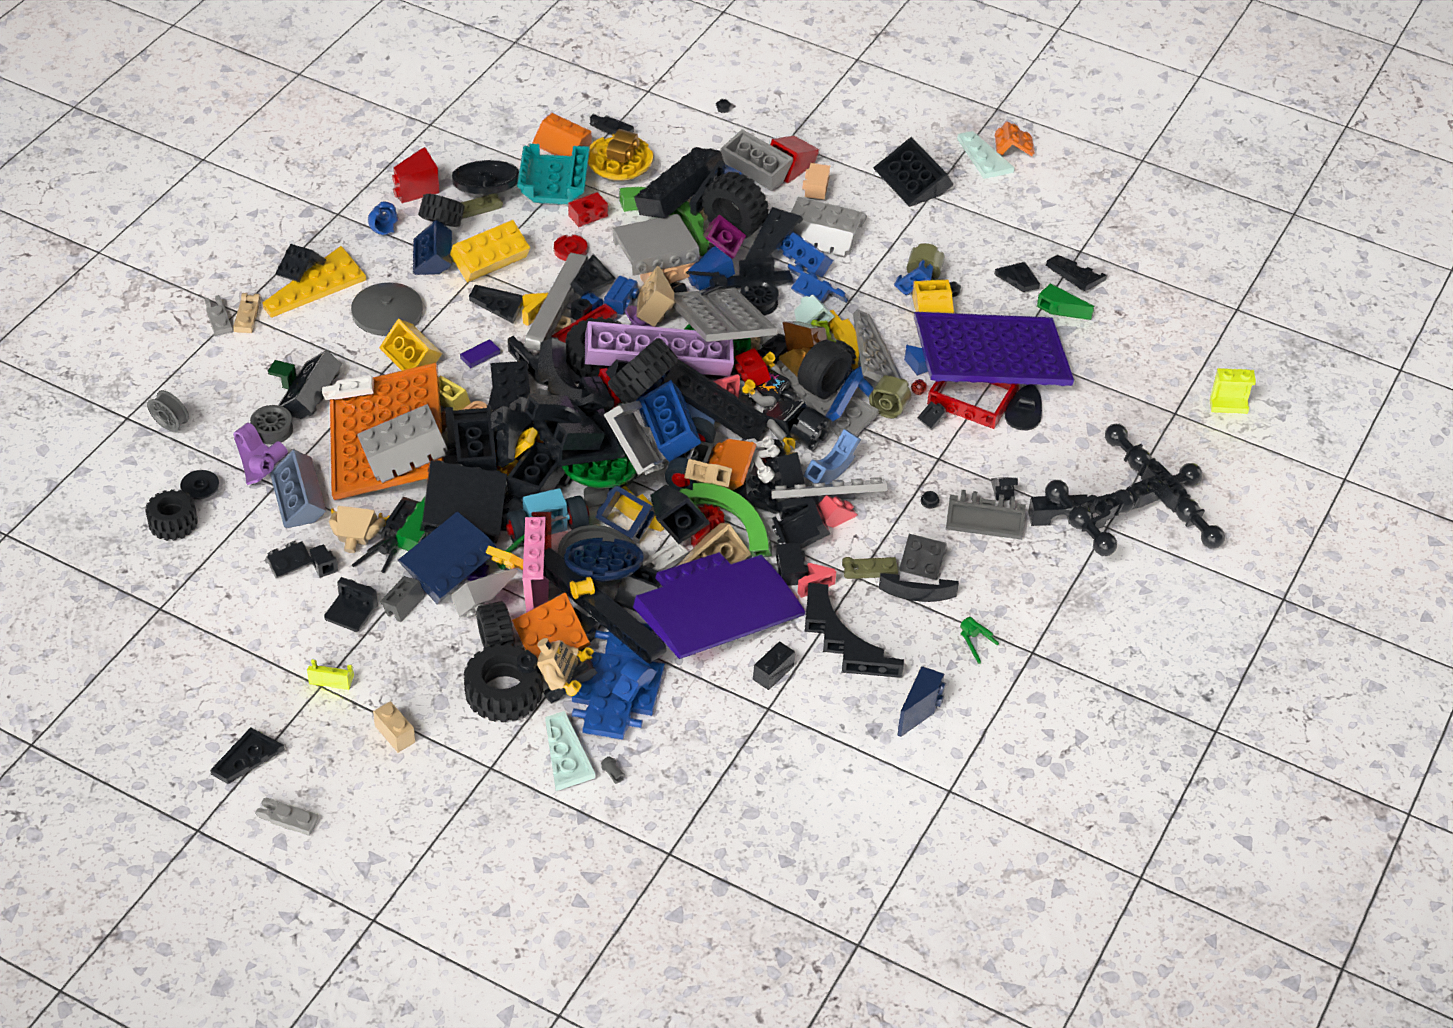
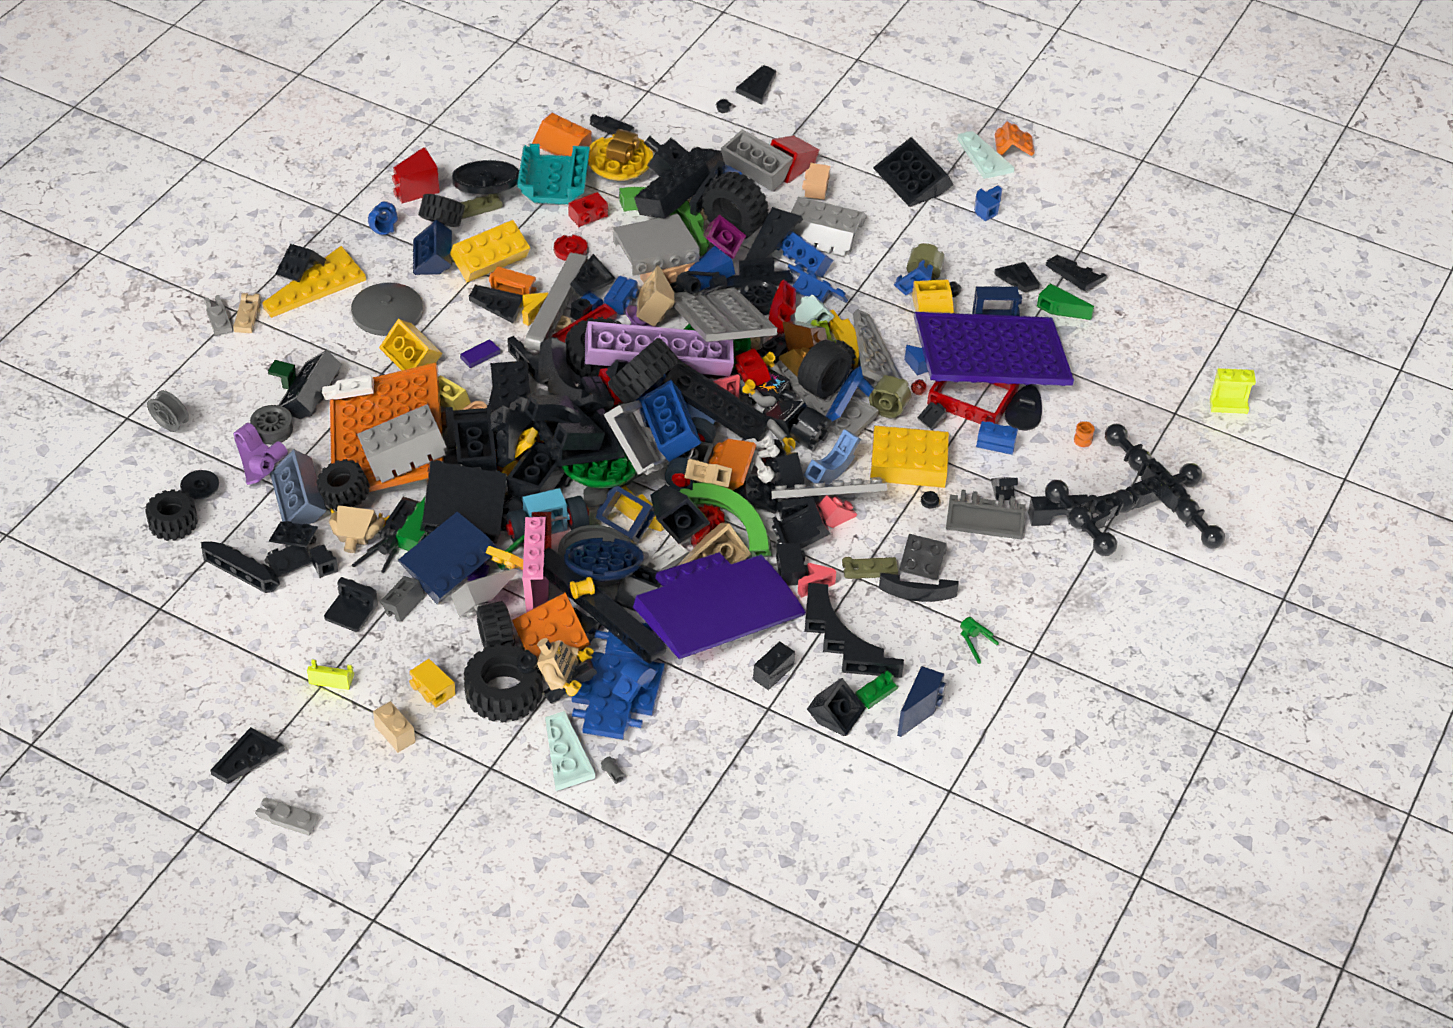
none -> black brick [201,541,280,593]
none -> black hinge [269,521,318,547]
none -> black tyre [316,459,370,511]
none -> yellow brick [409,658,455,708]
none -> orange window [489,266,537,295]
none -> black brick [643,135,689,176]
none -> black brick [676,272,701,294]
none -> black wing [735,64,776,105]
none -> red slope [768,280,796,334]
none -> black slope [807,678,866,736]
none -> green plate [855,671,898,709]
none -> yellow slope [870,425,949,488]
none -> dark blue window [972,286,1022,316]
none -> blue brick [974,185,1002,222]
none -> blue brick [976,421,1018,455]
none -> orange wheel [1074,421,1095,447]

